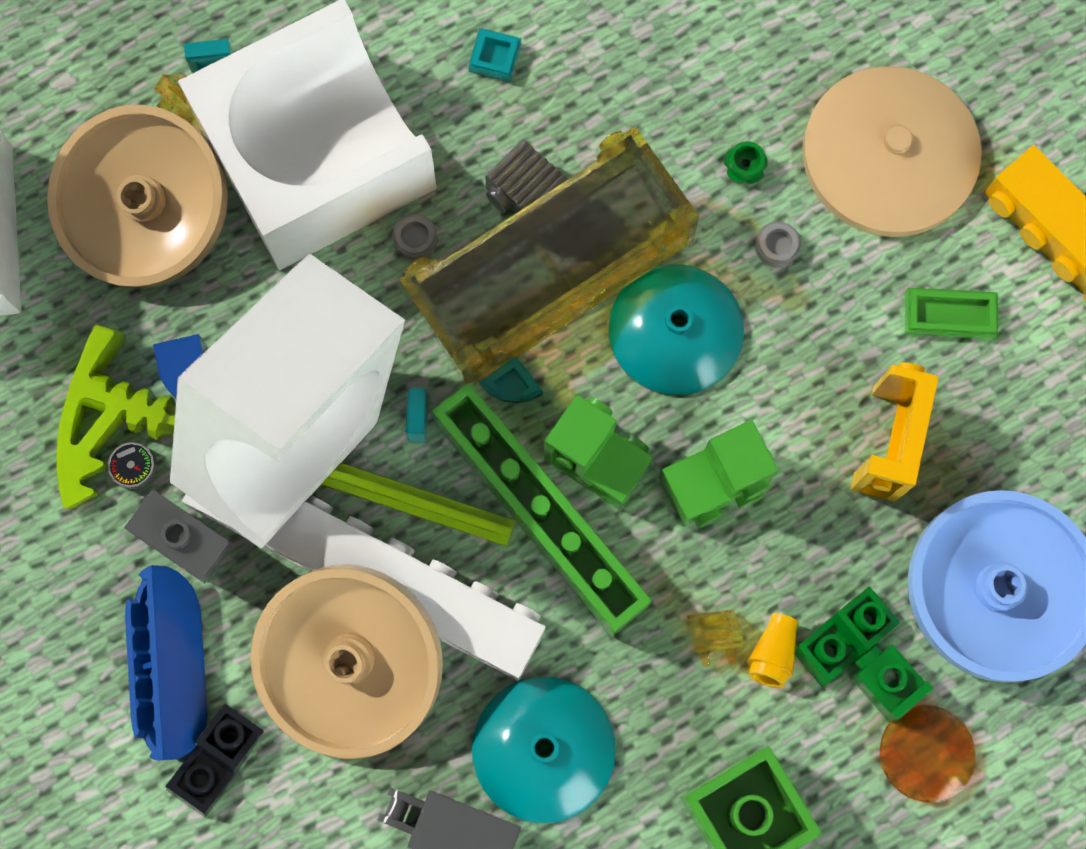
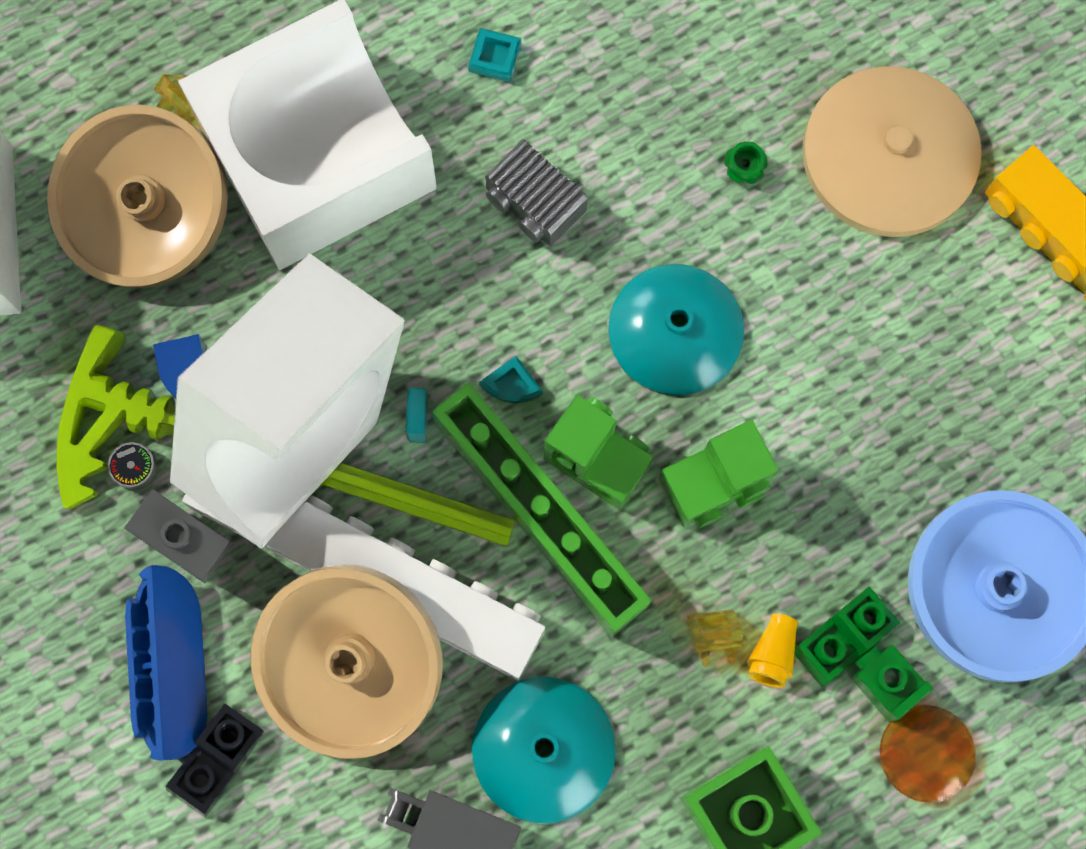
teal tile [184,39,234,74] -> none
light grey tile [392,214,438,260] -> none
clear smoke windscreen [399,126,699,387] -> none
light grey tile [755,222,801,268] -> none
yellow panel [850,362,939,502] -> none
bright green tile [905,288,998,339] -> none

